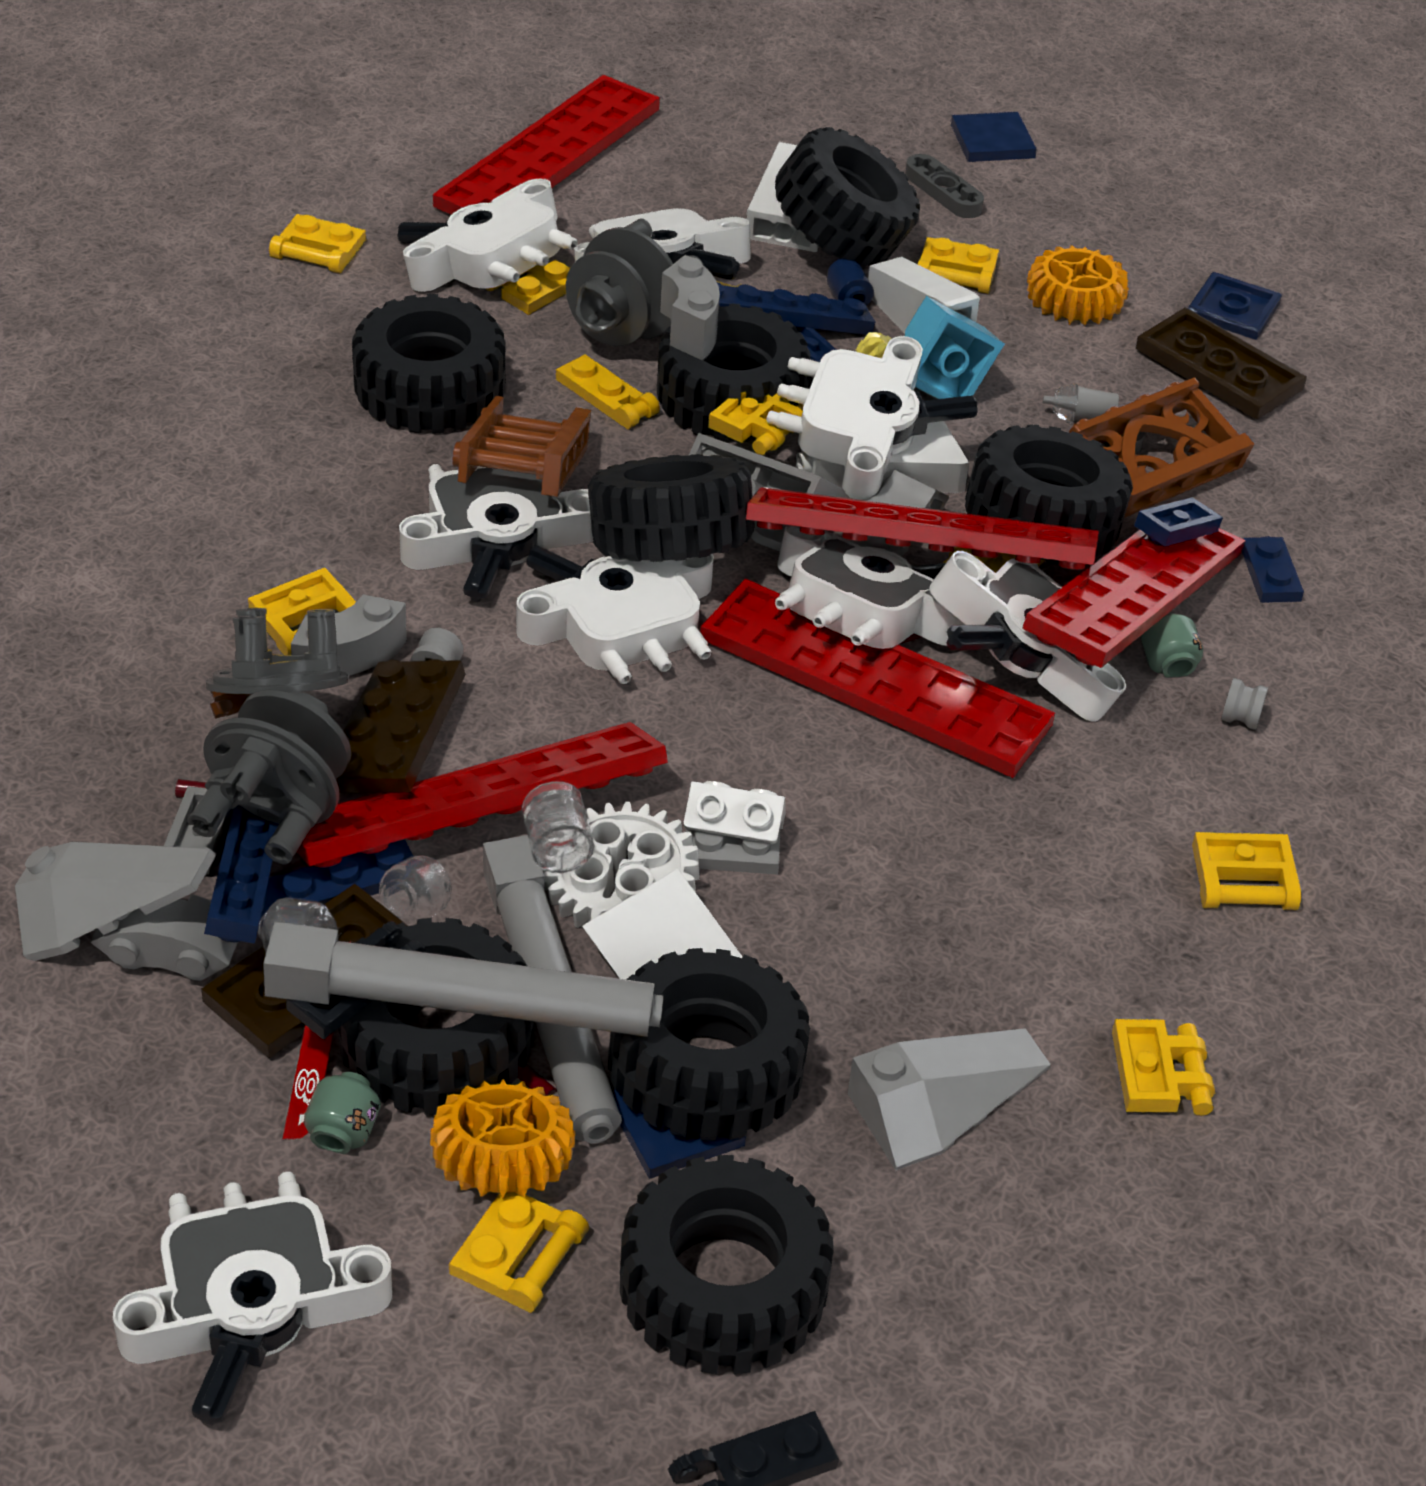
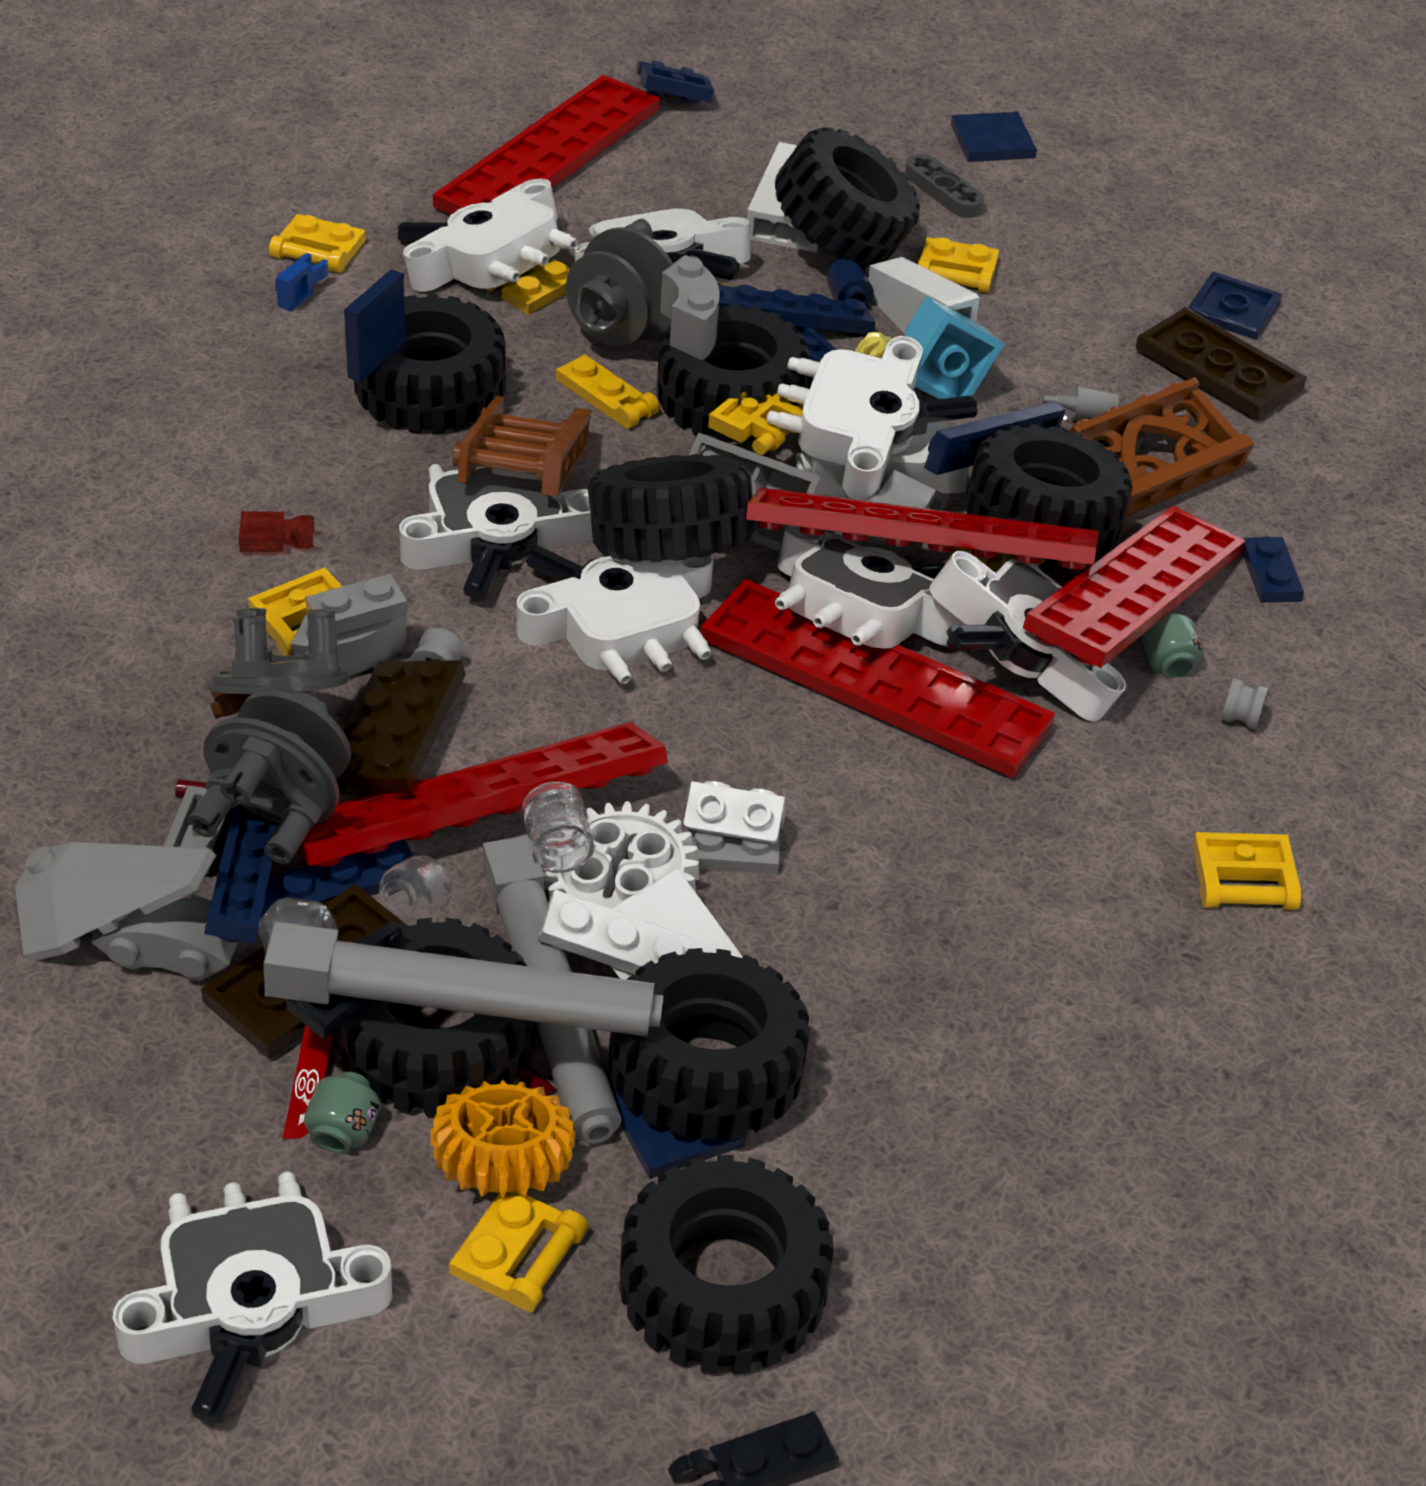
light grey wedge [847,1028,1051,1171] -> none
light orange gear [1027,245,1129,326] -> none
yellow plate [1112,1019,1215,1116] -> none
dark blue plate [1134,497,1223,546] -> none
none -> clear red plate [238,511,315,552]
none -> blue plate [275,253,328,312]
none -> light grey plate [306,574,408,634]
none -> dark blue tile [344,269,406,382]
none -> white plate [538,890,741,974]
none -> dark blue plate [636,60,714,104]
none -> dark blue plate [924,402,1066,476]

